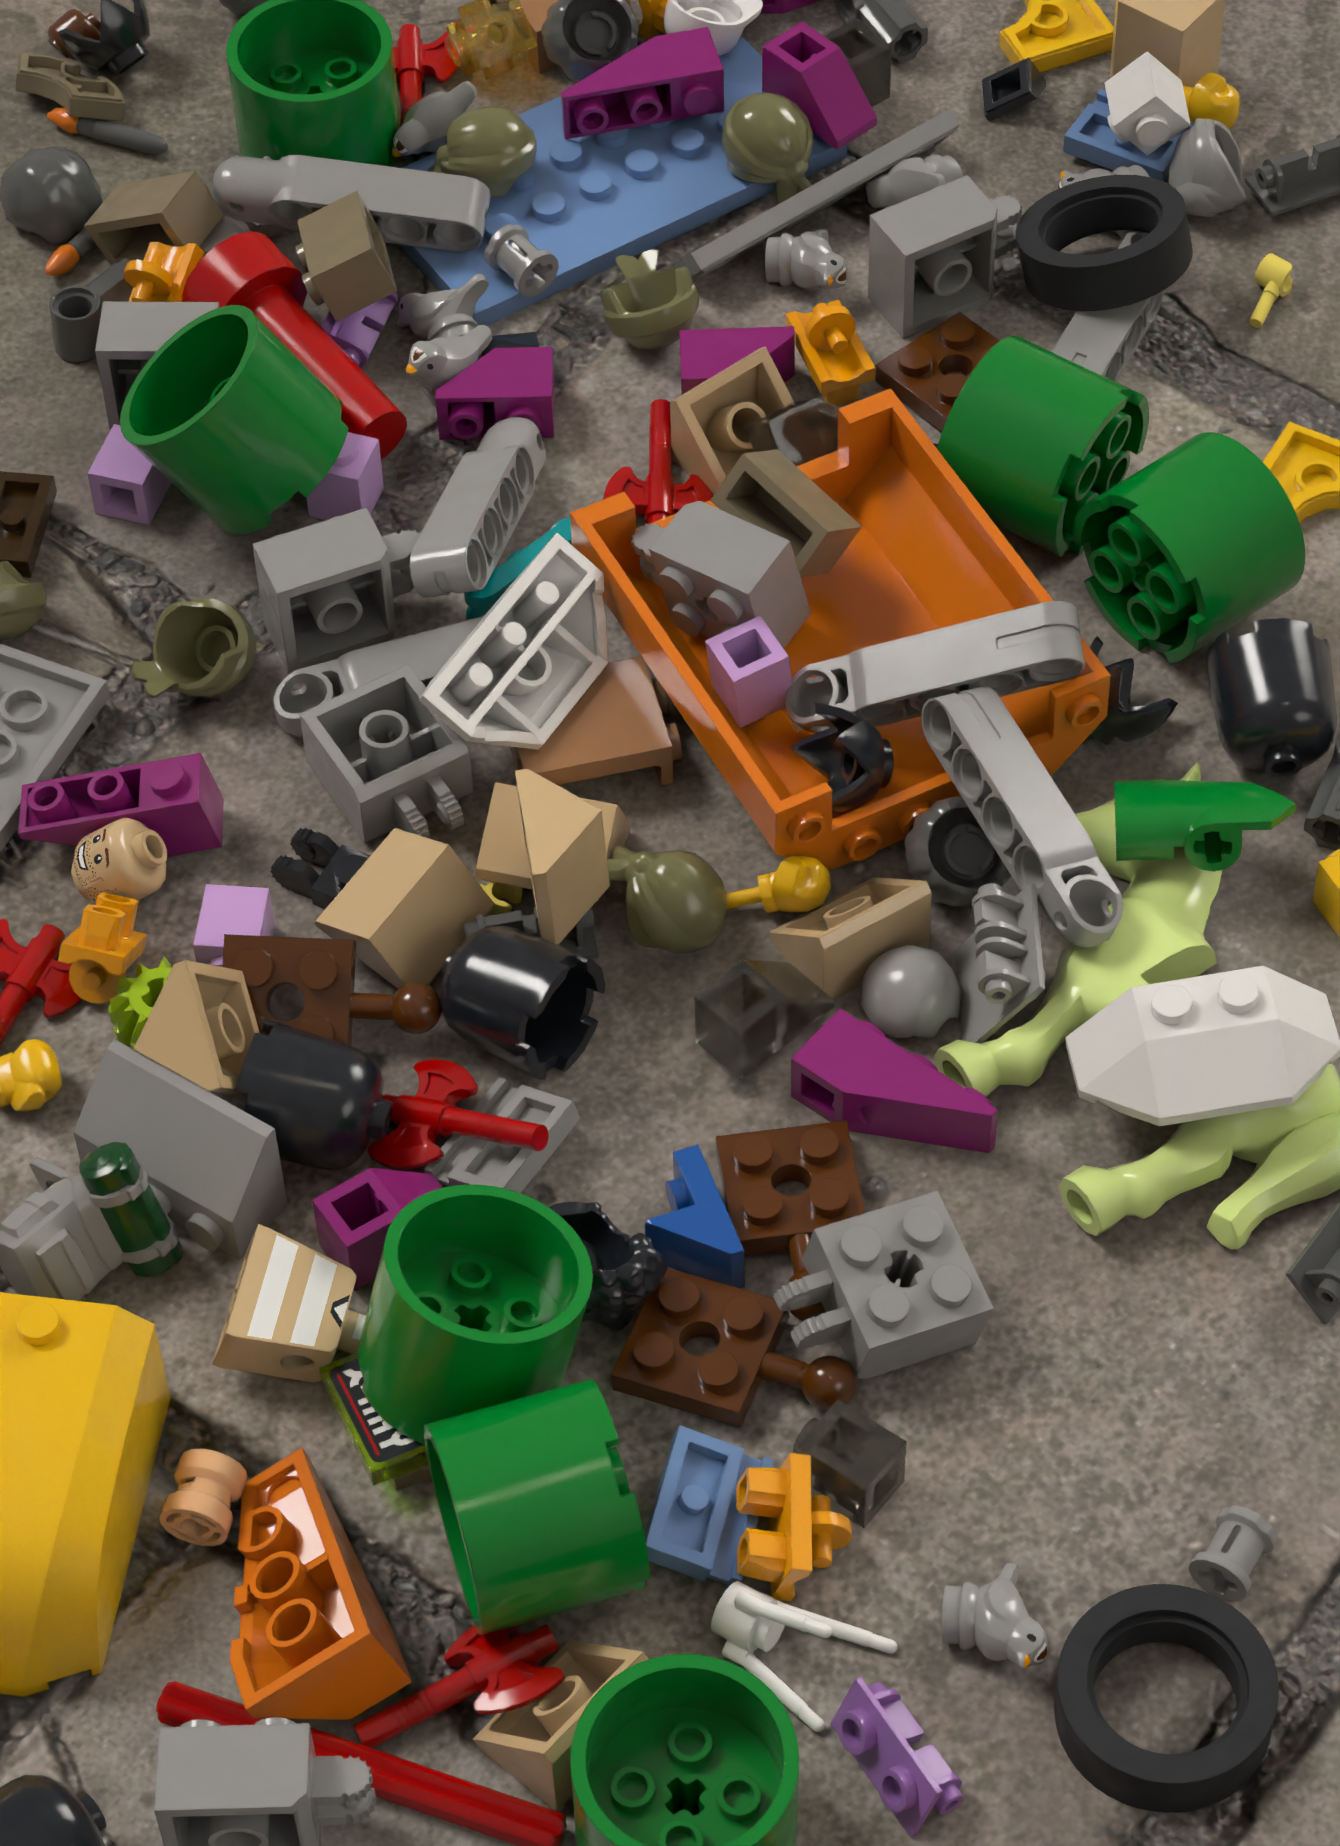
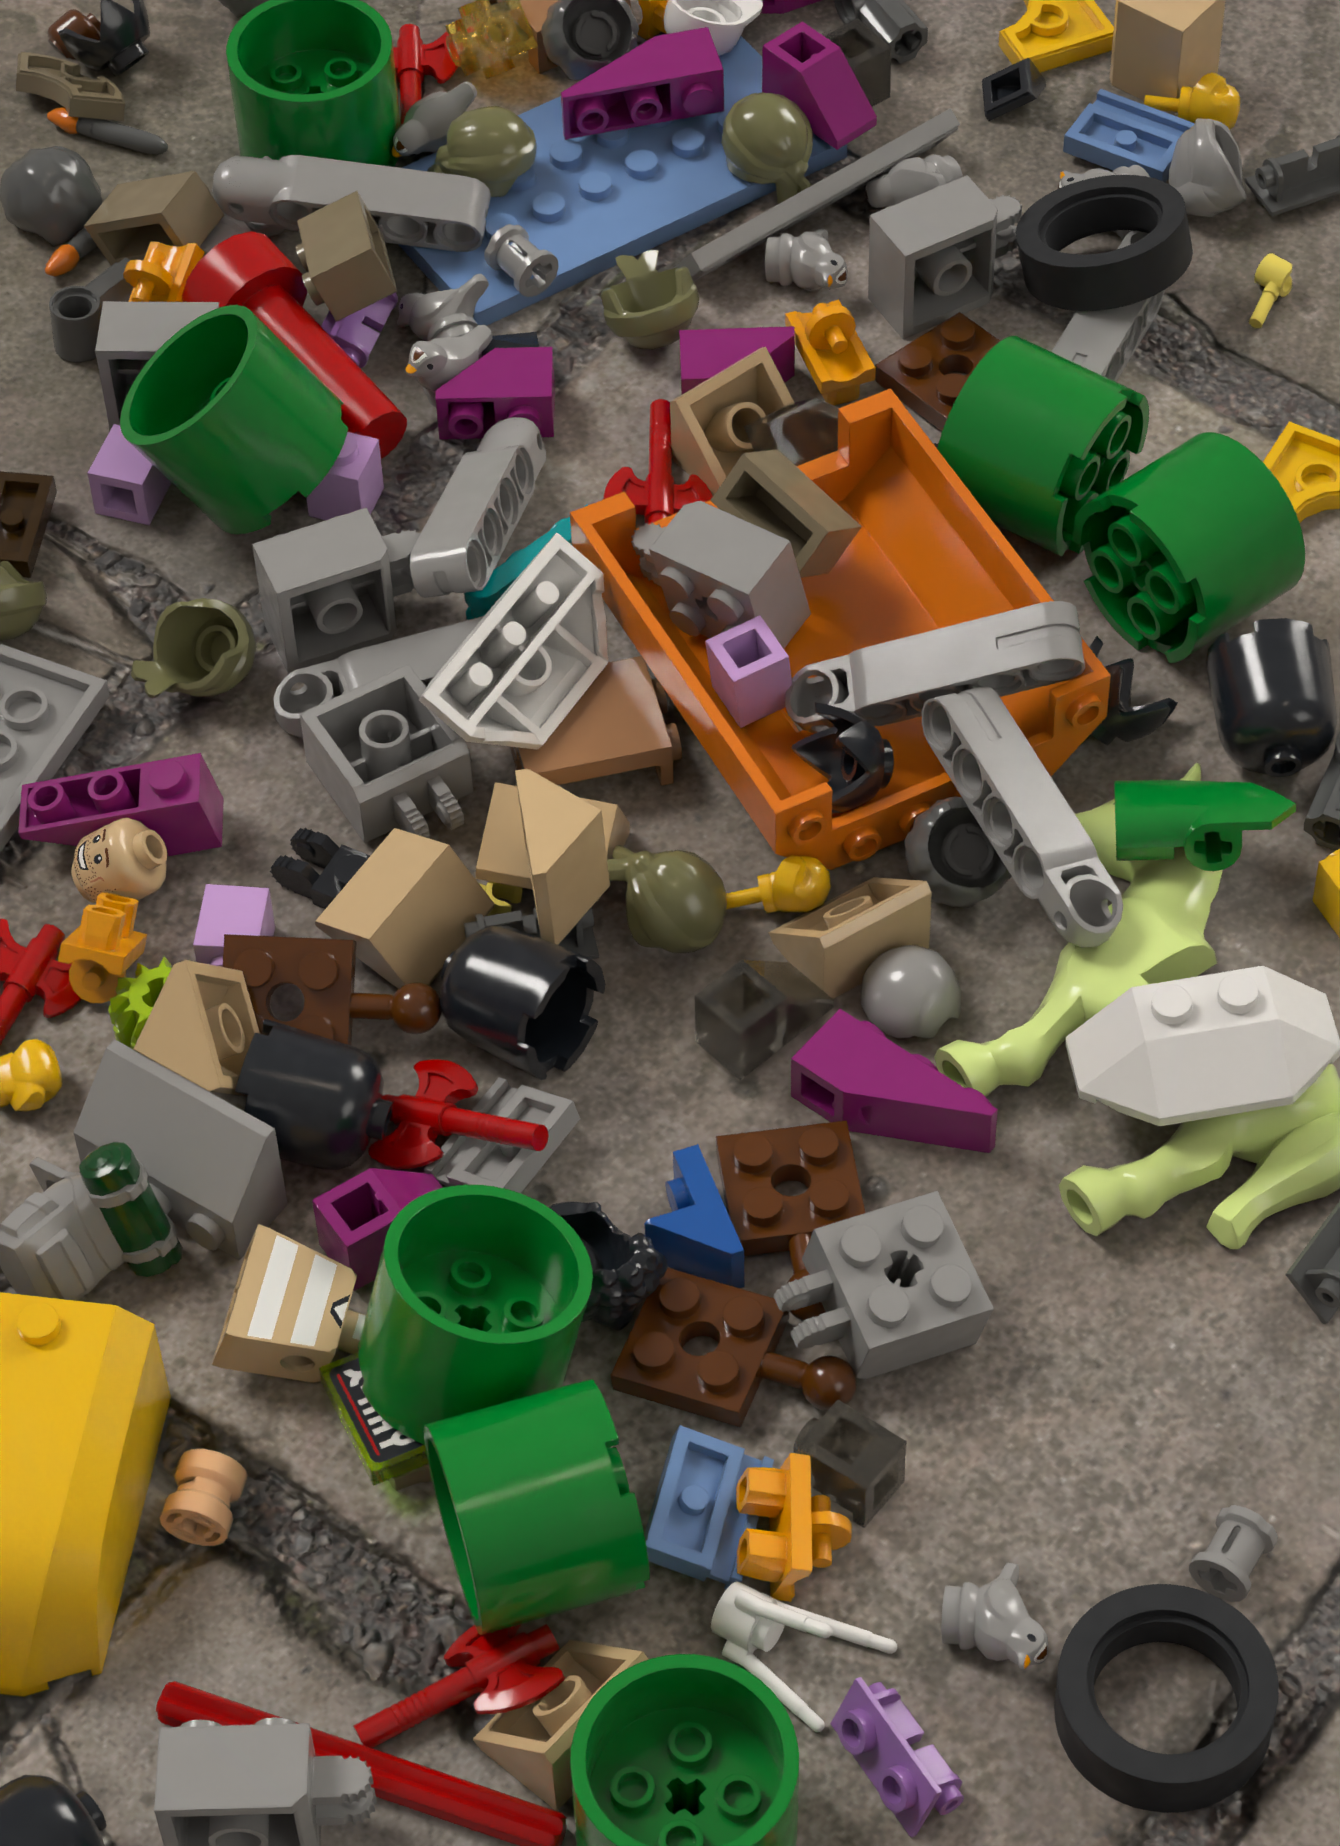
orange wedge [230,1447,412,1720] -> none
light grey hinge [955,883,1046,1044] -> none
white brick [1104,51,1191,156] -> none

